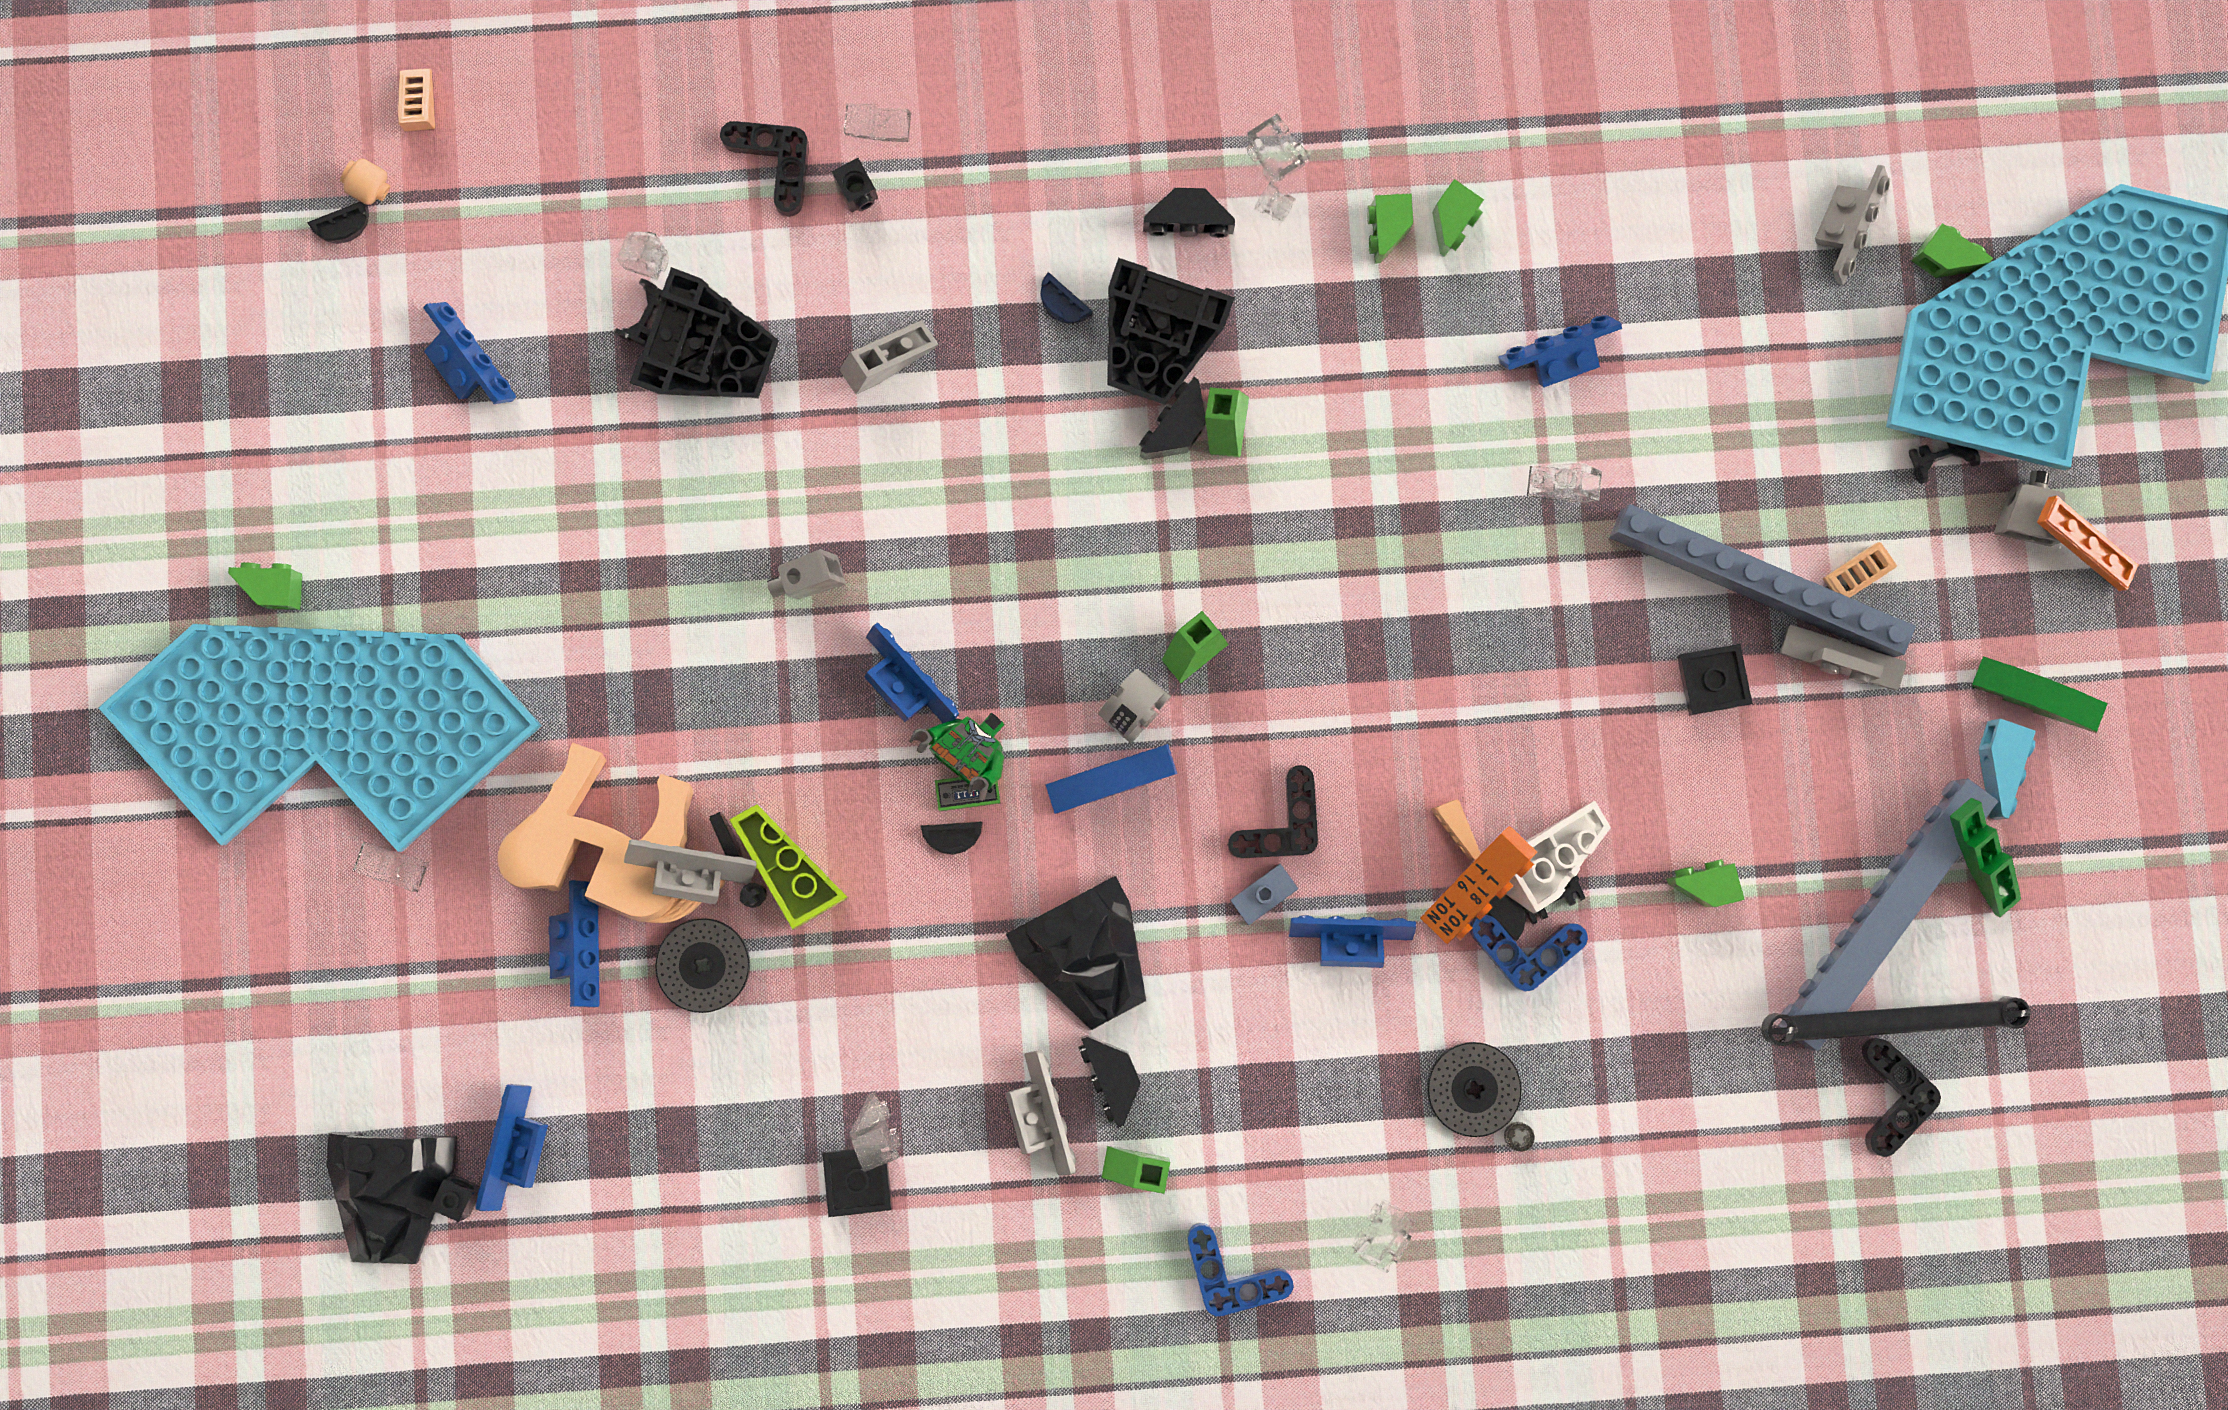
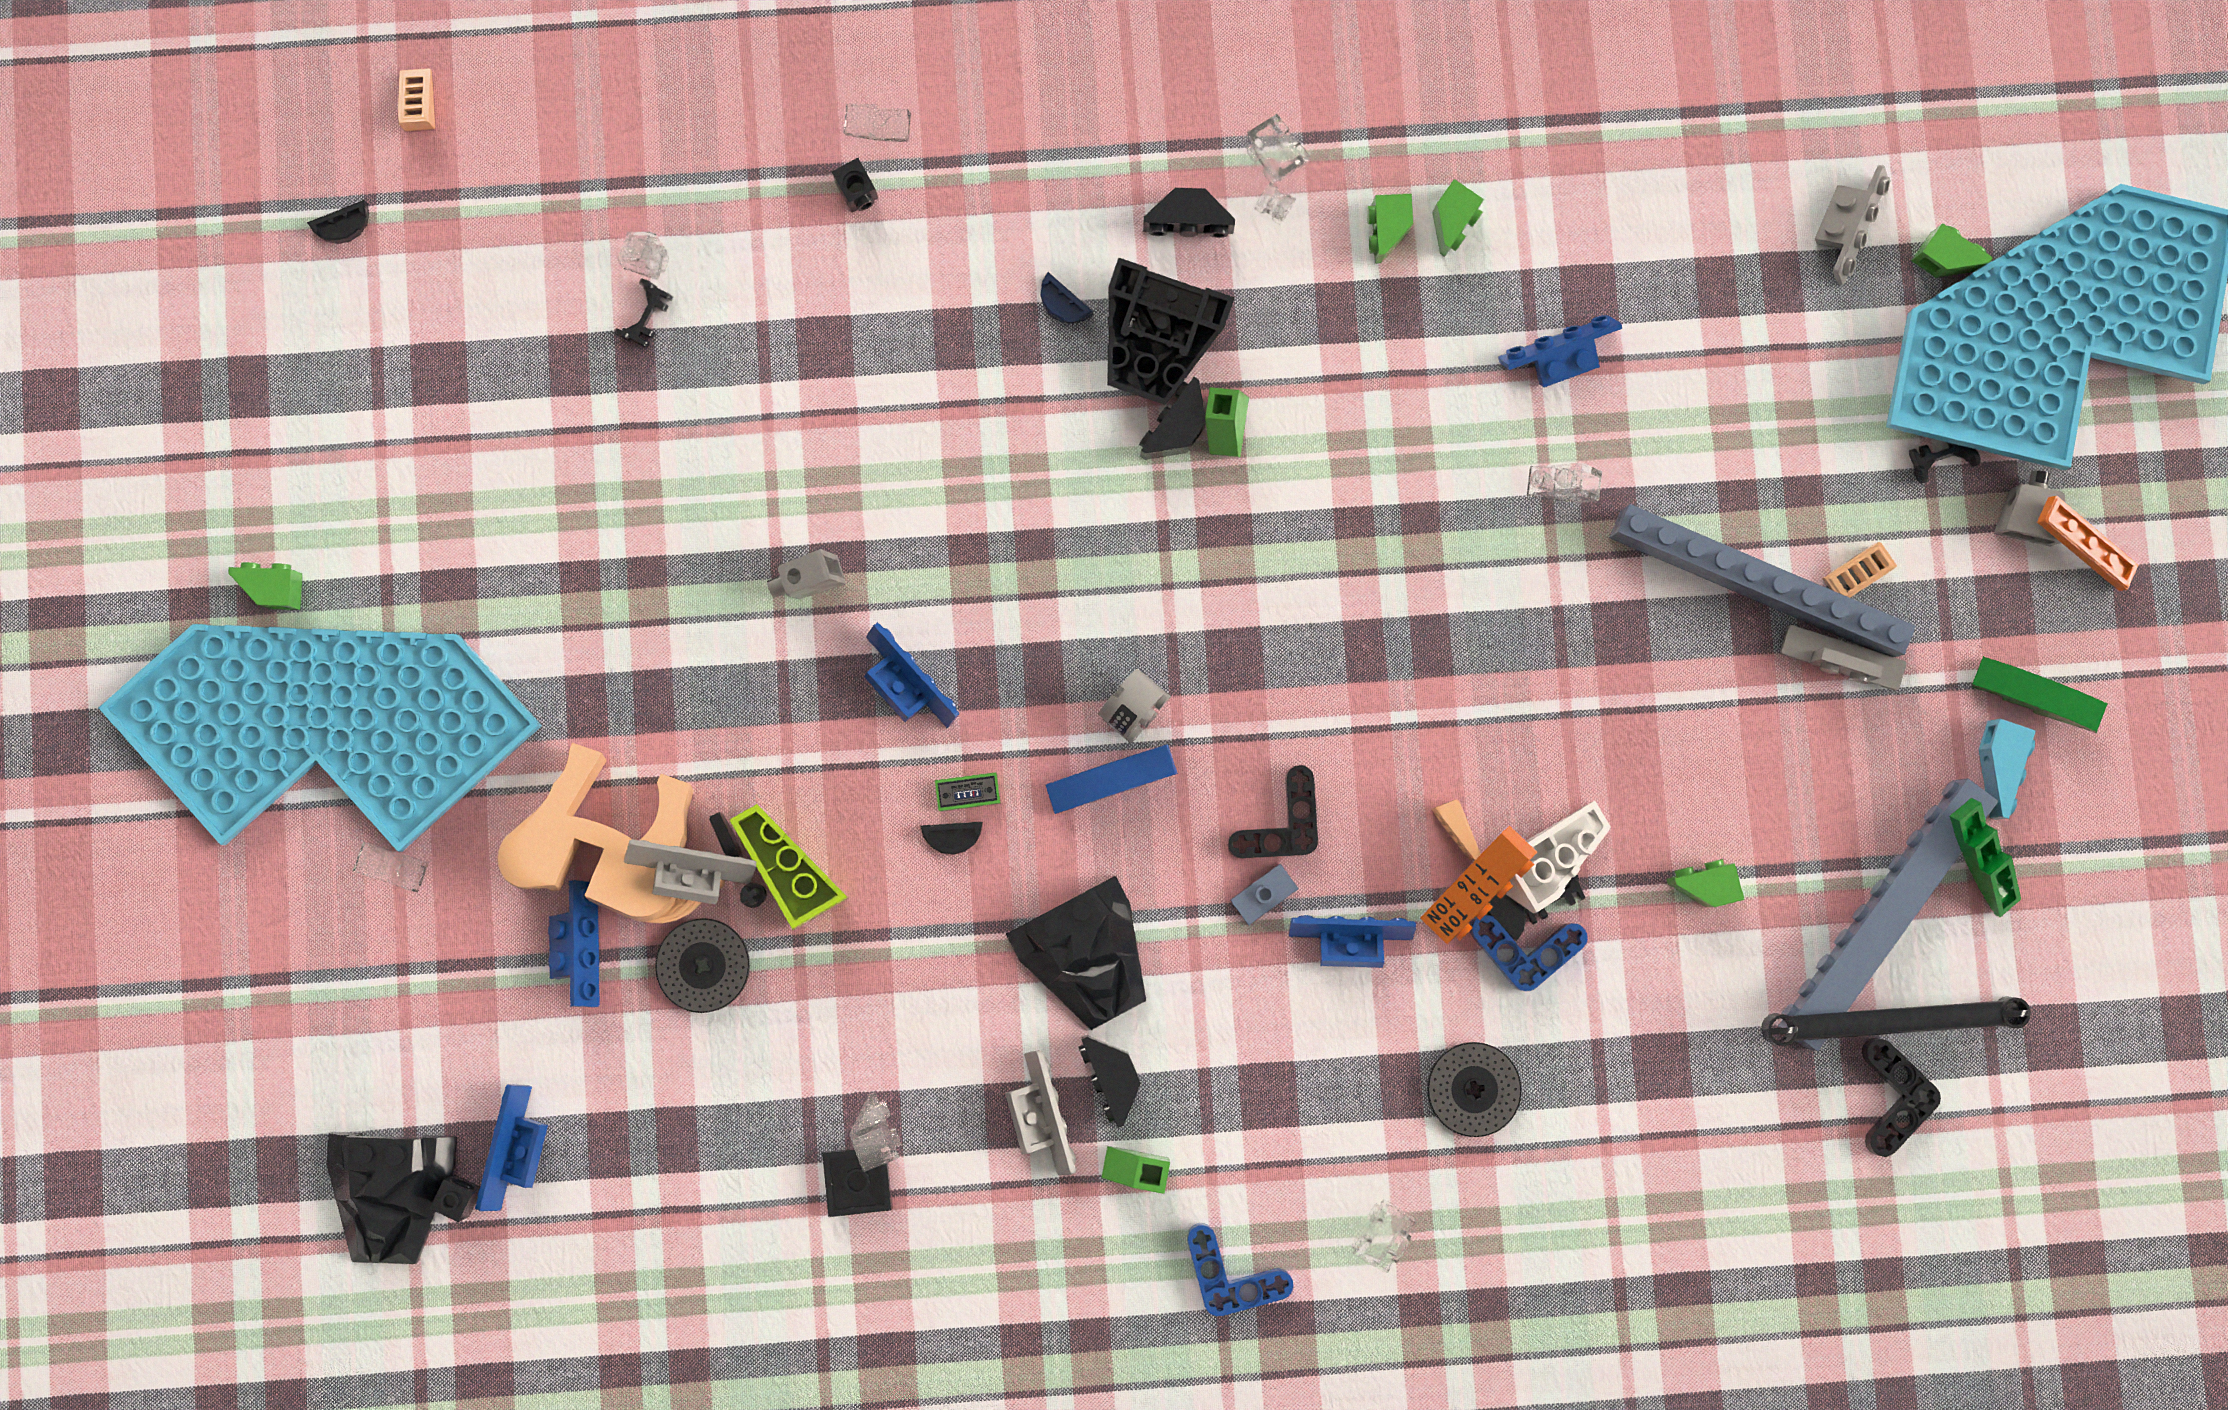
light nougat head [340,159,390,205] -> none
blue bracket [423,302,516,404] -> none
black wedge [630,267,779,399] -> none
black beam [720,121,809,217] -> none
light grey slope [839,320,939,395] -> none
torso [909,713,1005,801] -> none
bright green slope [1162,611,1229,683] -> none
clear smoke bush [1504,1122,1535,1152] -> none
black plate [1677,644,1753,716] -> none

